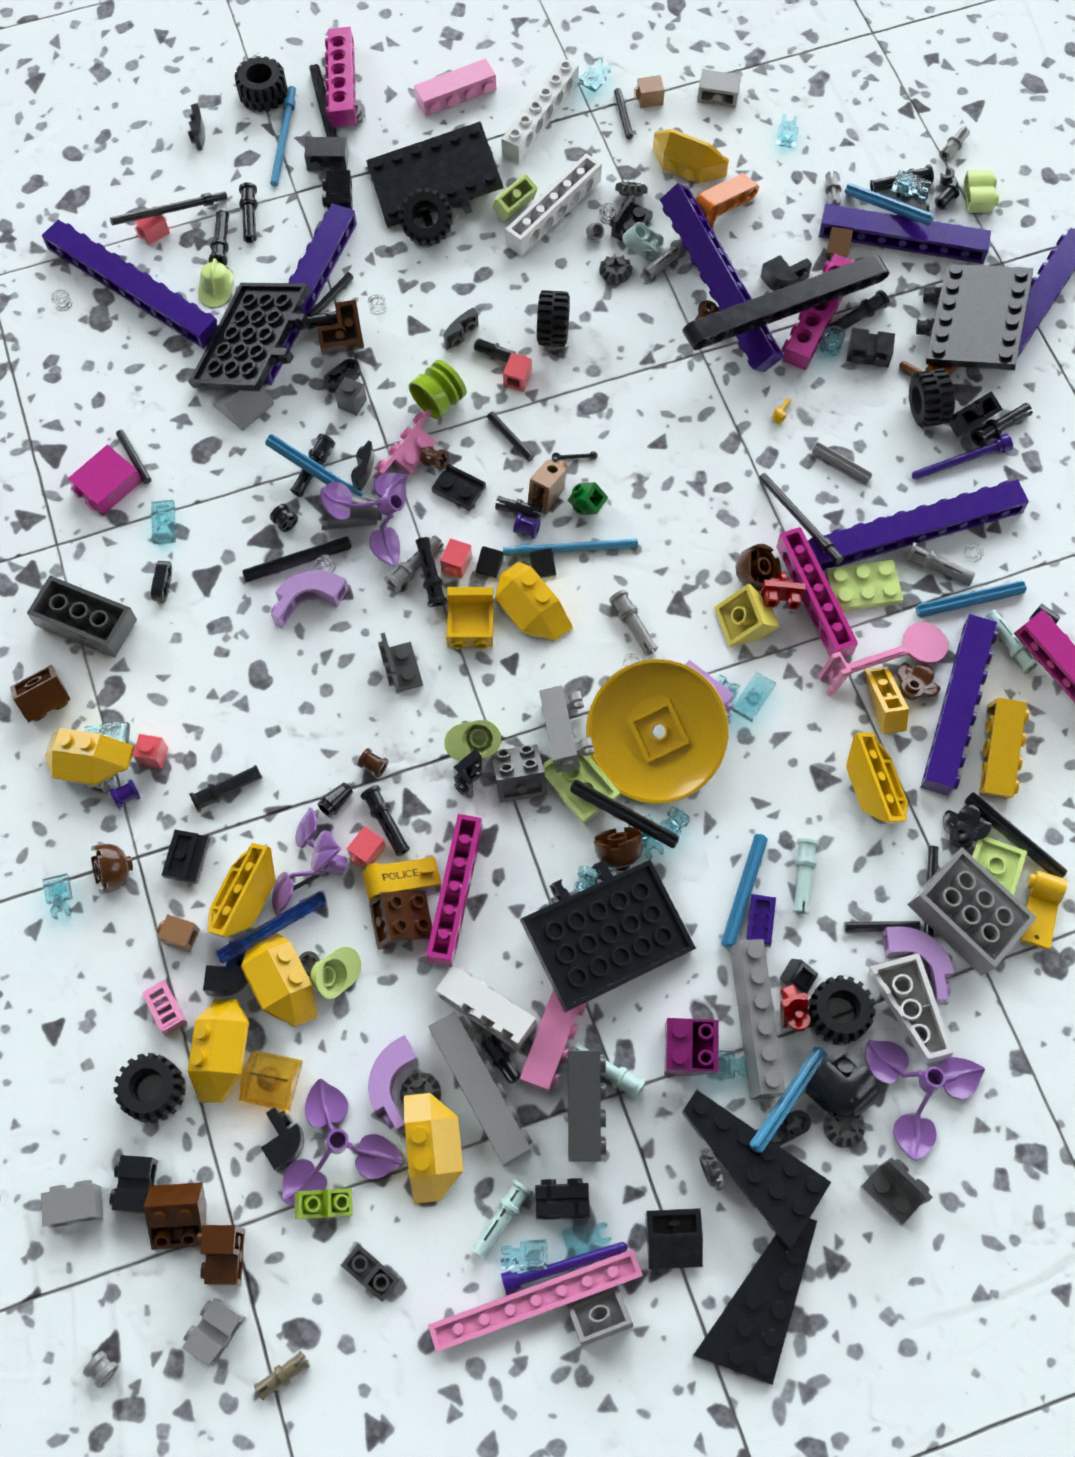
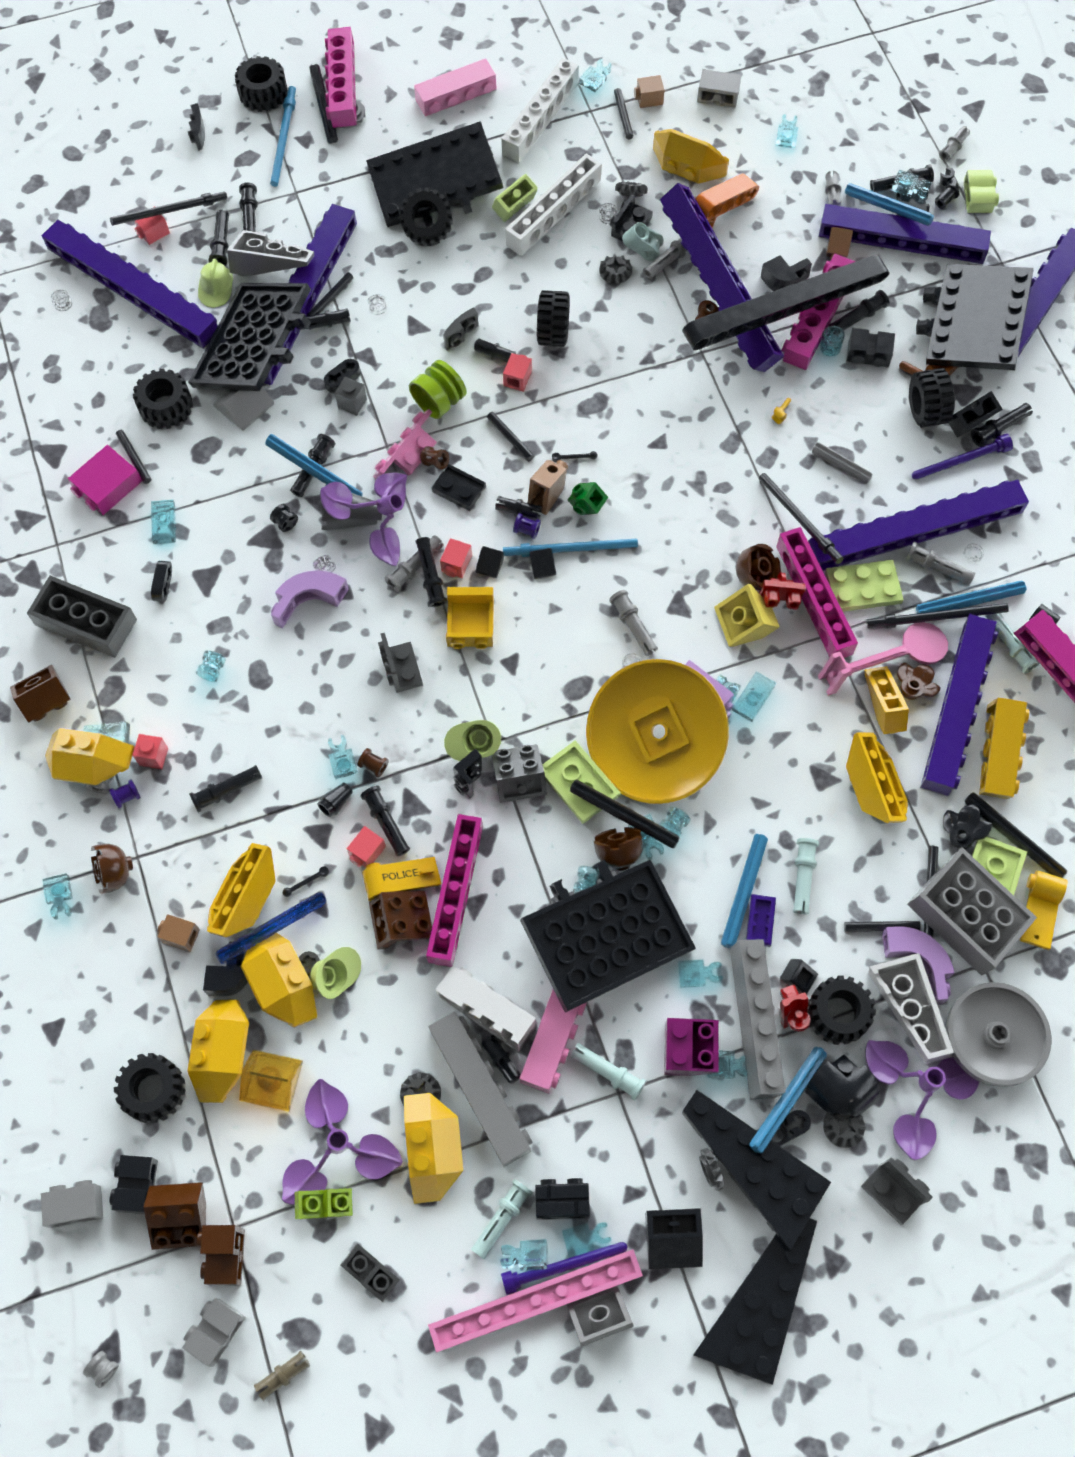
bright pink slope [142,980,188,1036] -> none
black plate [161,829,211,884] -> none
black axle [242,536,352,582] -> none
black brick [261,1107,305,1173] -> none
medium lavender plant [272,807,347,917] -> none
black brick [304,137,349,171] -> none
reddish brown brick [317,300,364,355] -> none
black brick [322,170,353,210] -> none
black slope [351,440,374,491] -> none
lavender arch [368,1035,419,1133] -> none
yellow wedge [495,562,573,641] -> none
light grey brick [539,685,594,773] -> none
dark grey brick [568,1050,606,1162] -> none
light grey hinge [586,223,604,240] -> none
none -> black tyre [133,369,193,429]
none -> clear light blue wheel [196,650,226,682]
none -> light grey wedge [227,230,314,276]
none -> clear light blue plate [328,735,358,779]
none -> clear light blue plate [678,959,723,988]
none -> black bar [866,603,1009,629]
none -> light grey dish [946,982,1052,1087]

